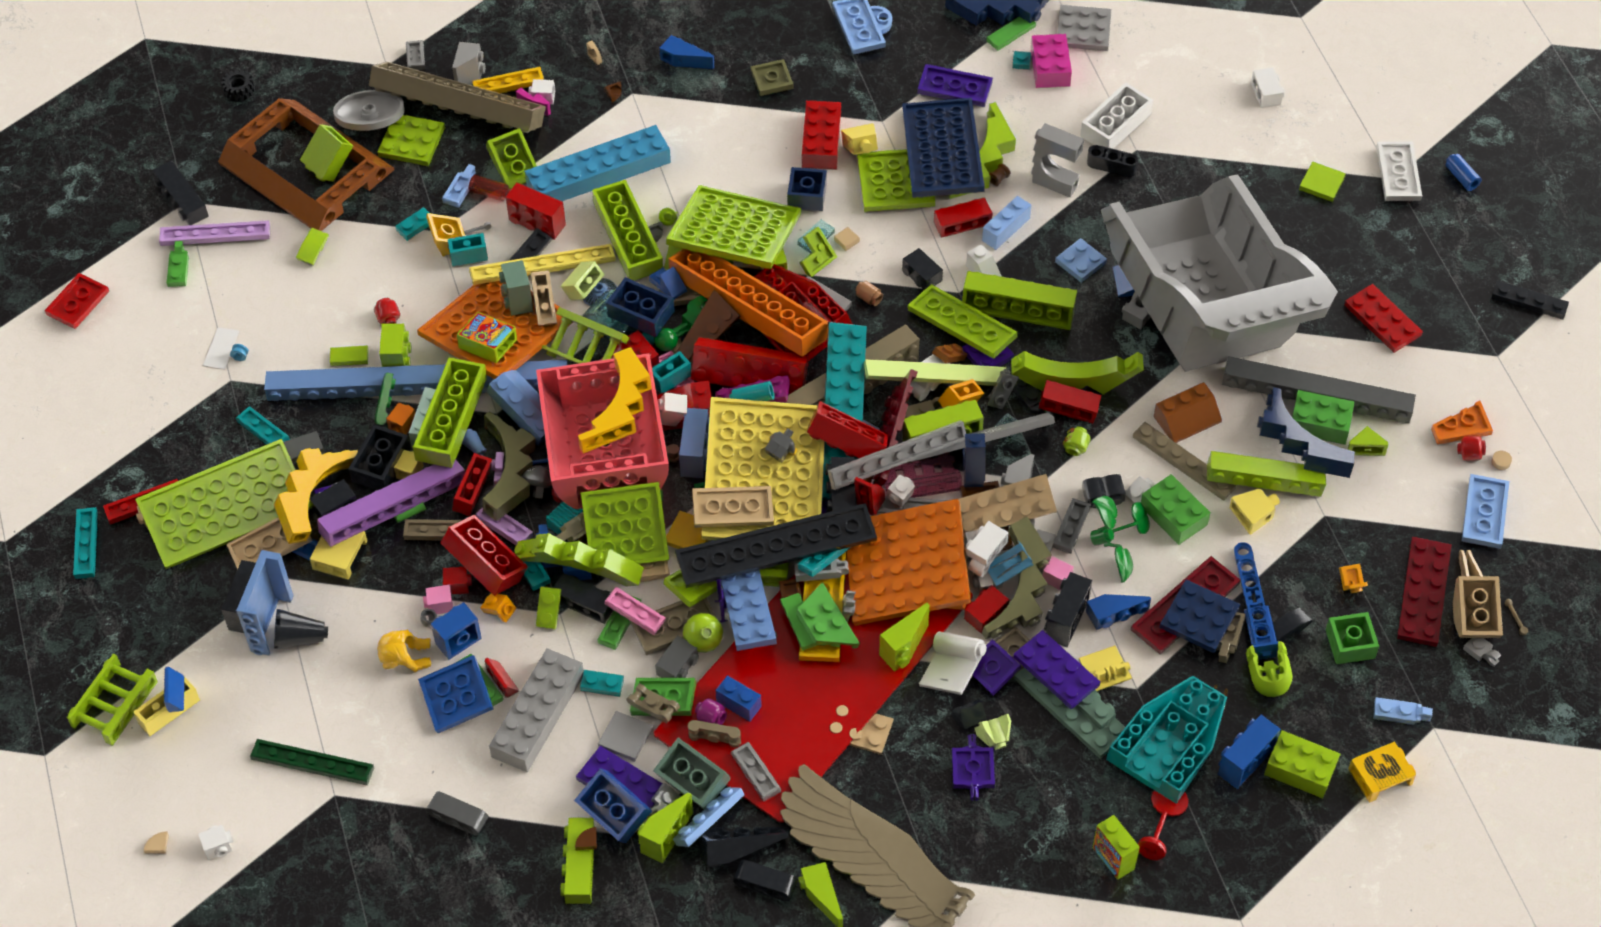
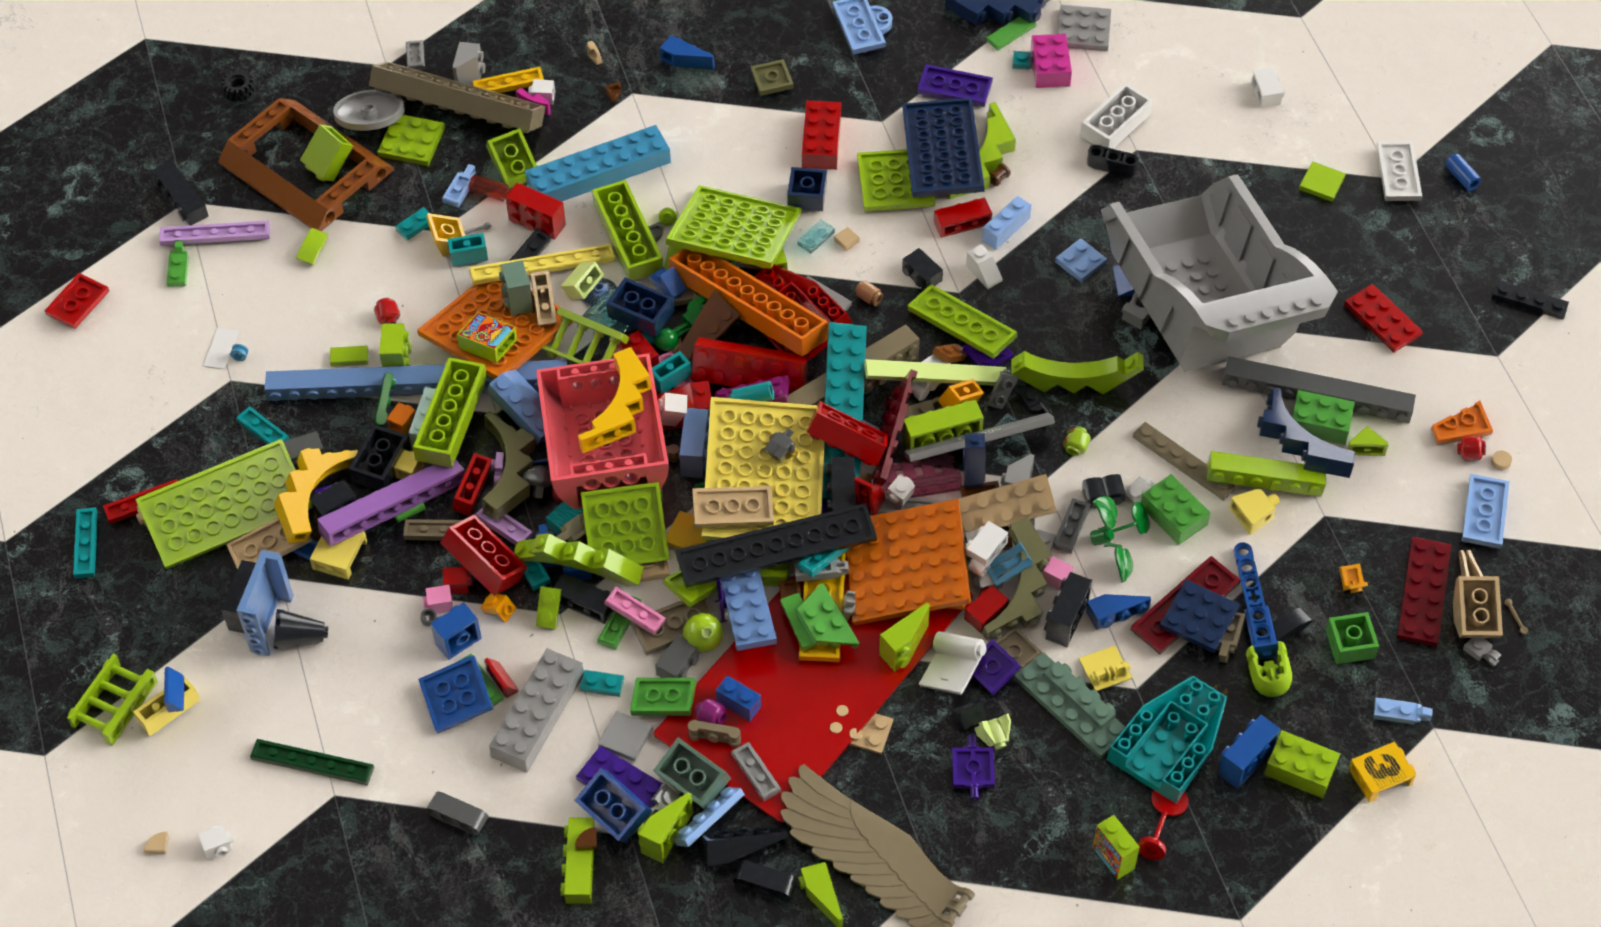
yellow hair [377,629,432,672] -> none
medium blue cone [462,429,486,455] -> none
dark tan plate [626,684,680,723] -> none
lime plate [799,227,838,277] -> none
light grey tile [828,420,966,490] -> none
light yellow torso [841,123,878,155] -> none
lime brick [962,271,1077,330] -> none
dark purple plate [1013,630,1100,710] -> none
light grey arch [1031,123,1084,198] -> none
red brick [1038,380,1101,424] -> none
dark orange slope [1153,382,1222,443] -> none

